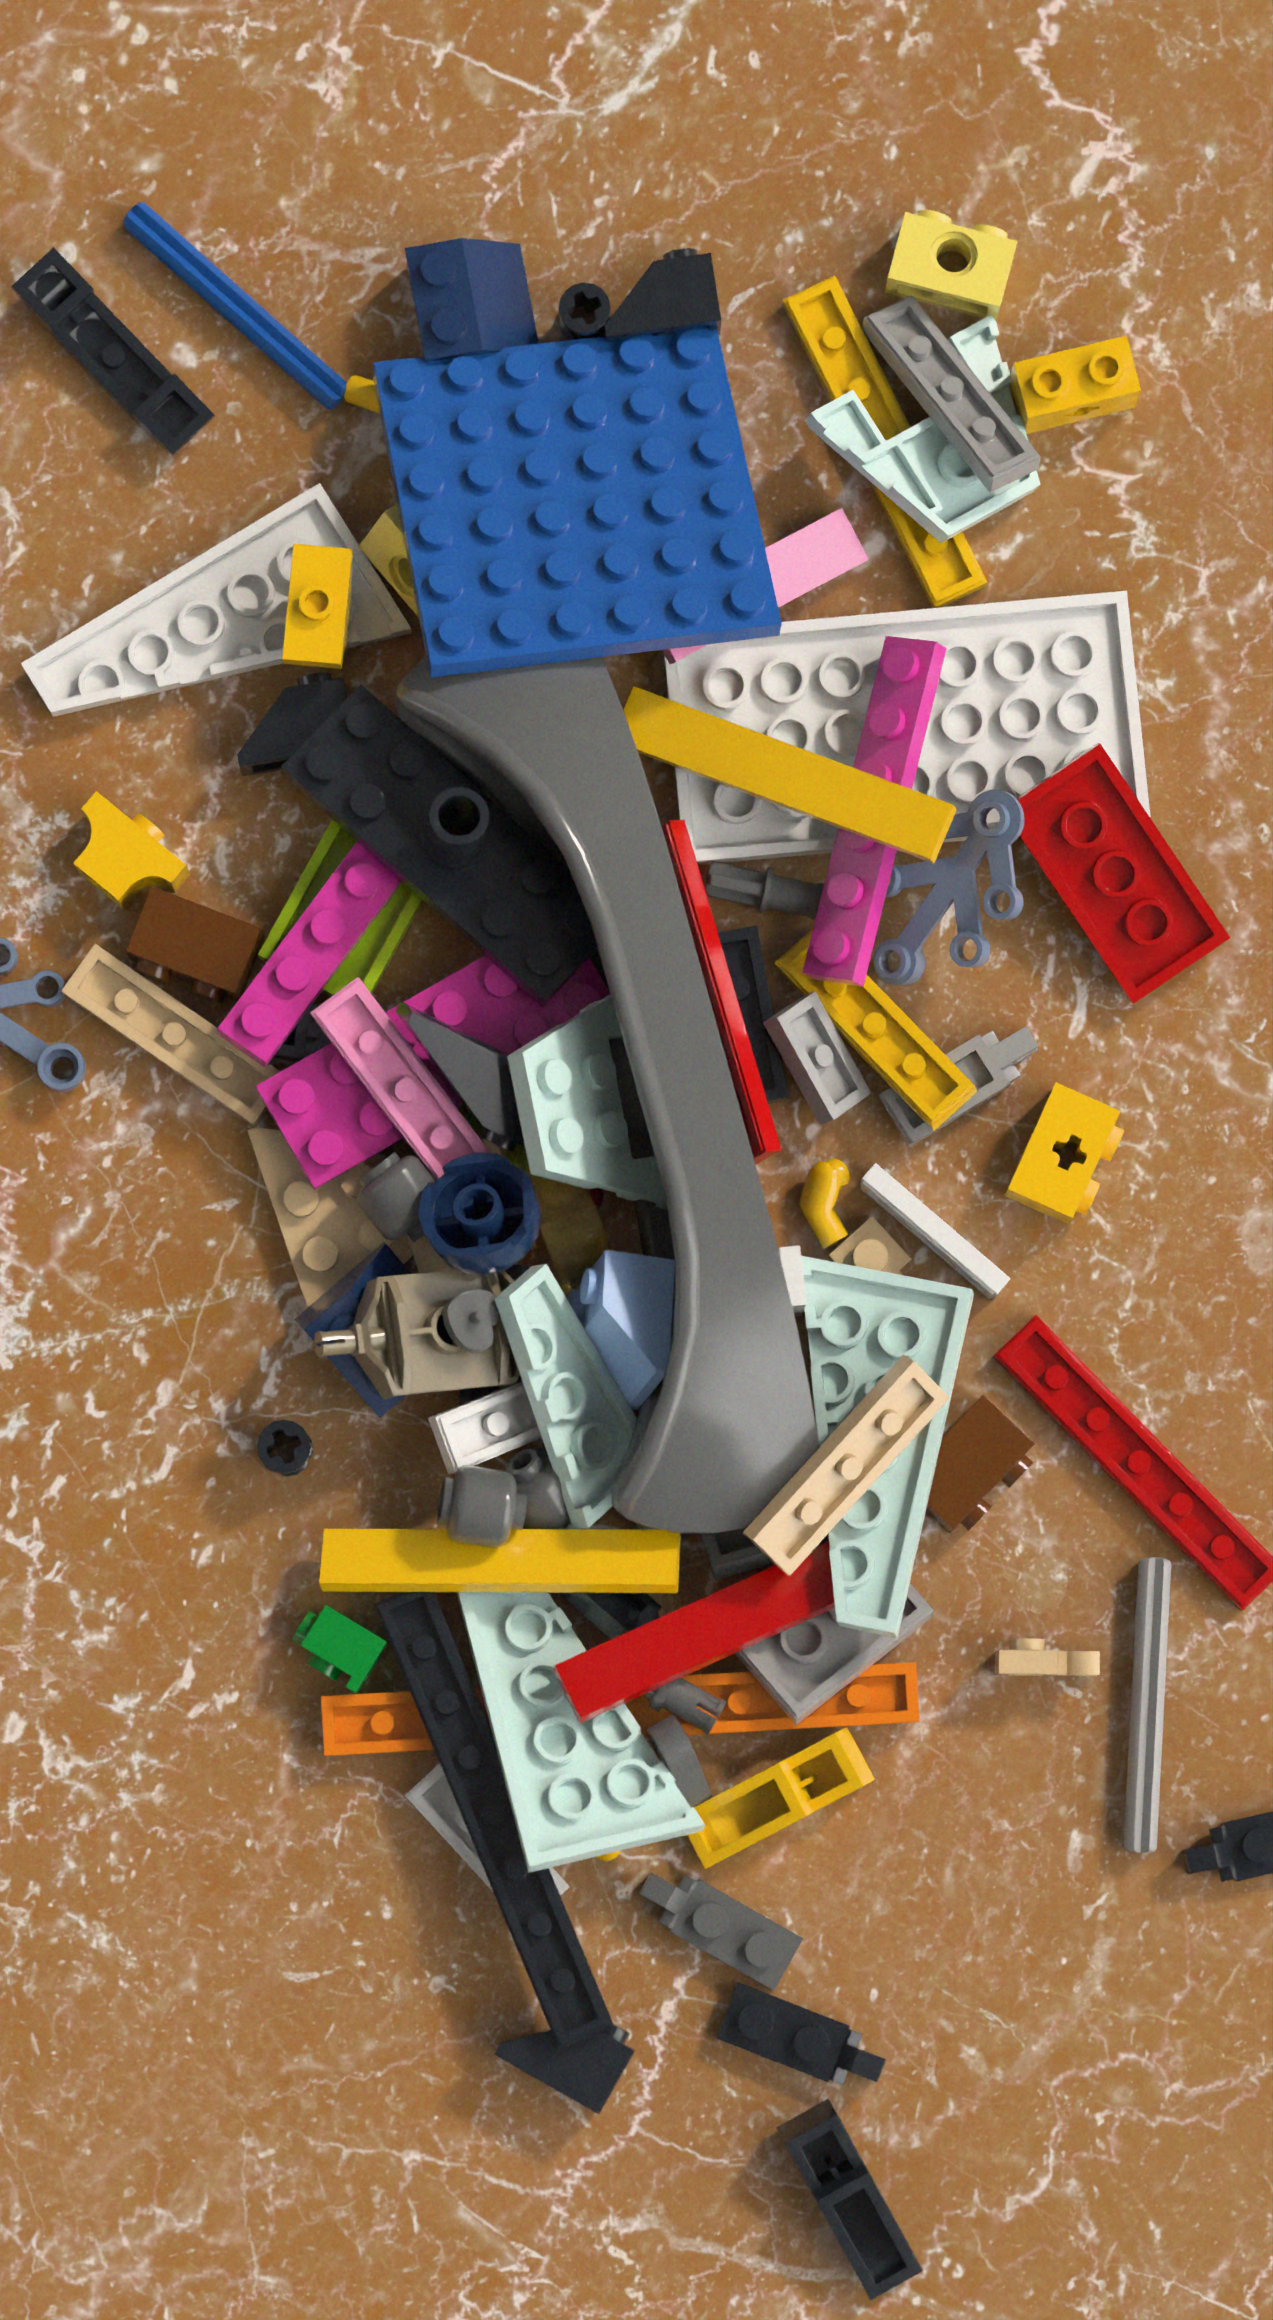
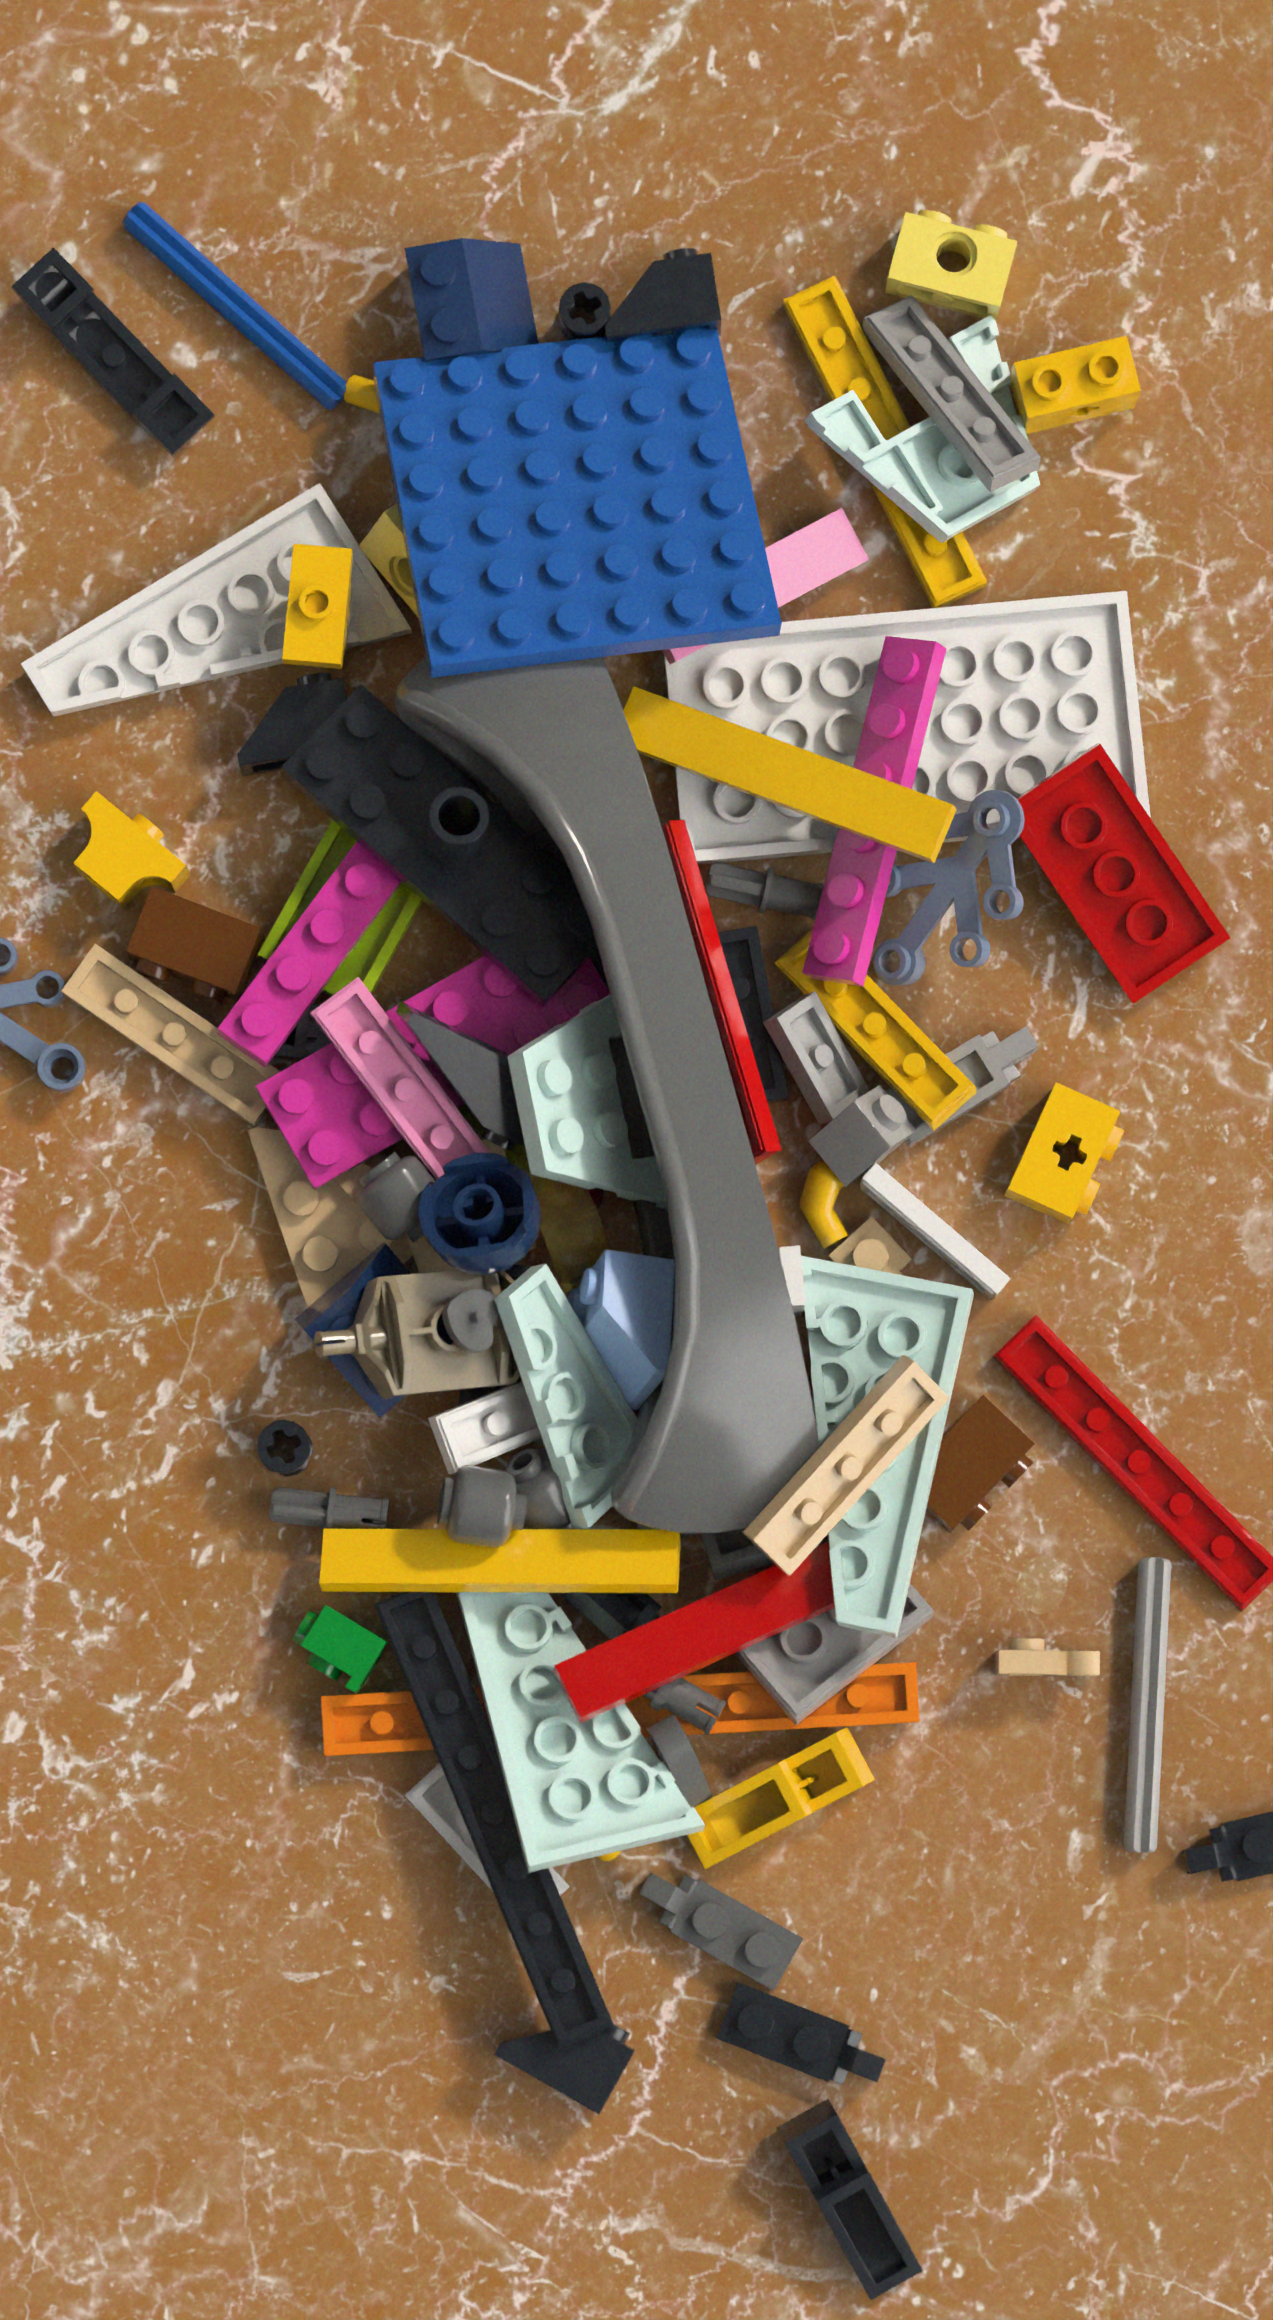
none -> dark grey axle [269,1487,389,1529]
none -> light grey brick [809,1085,917,1187]

